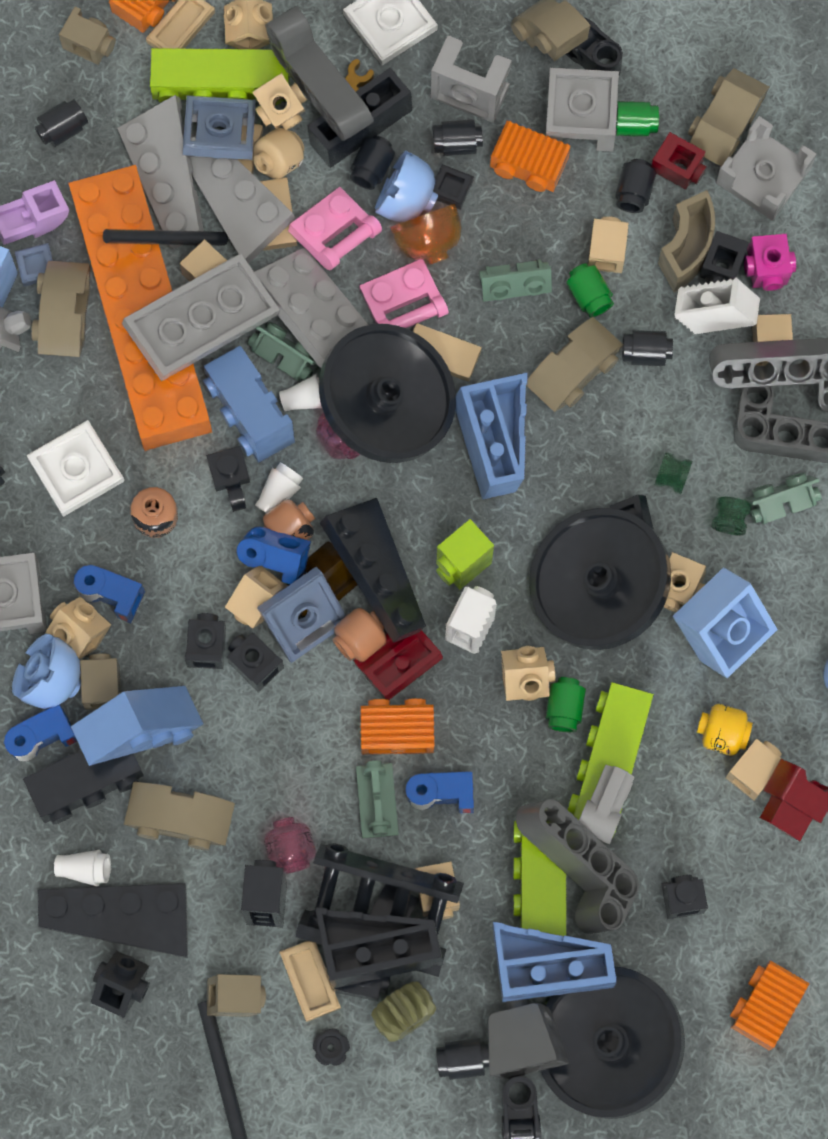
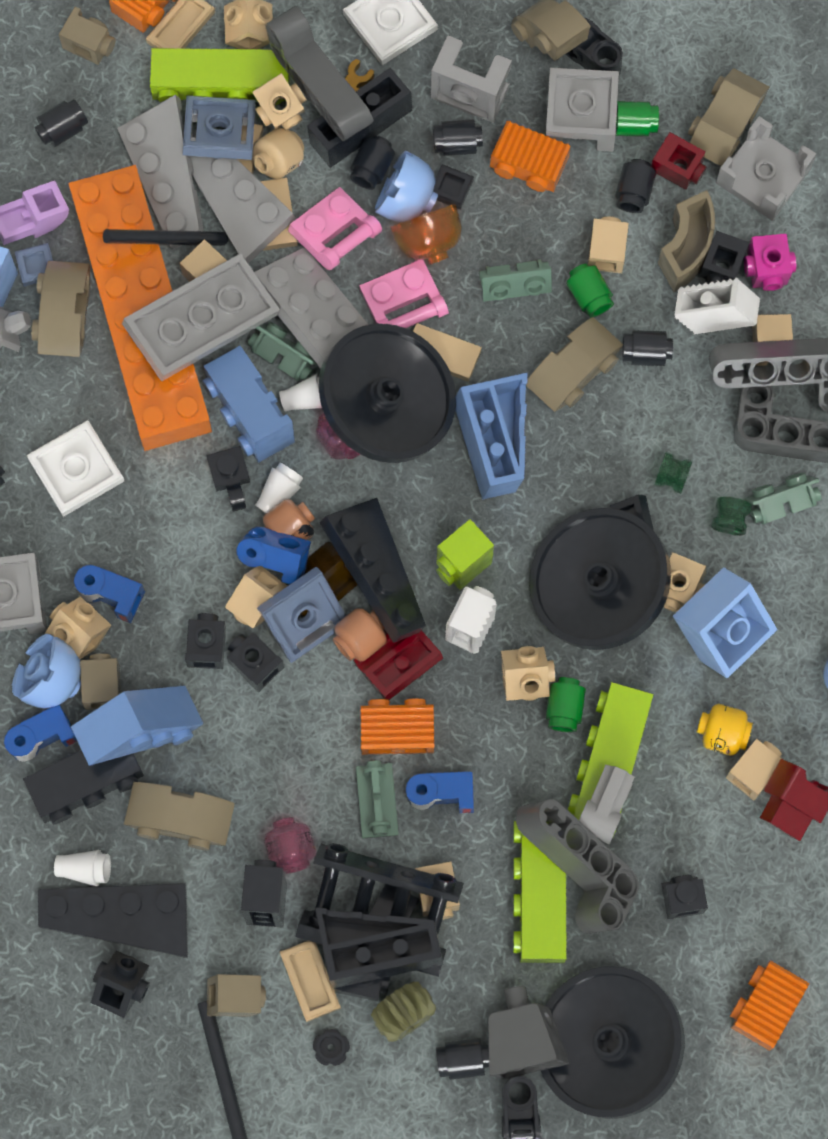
nougat head [130,487,178,538] -> none
medium blue wedge [492,922,616,1002] -> none

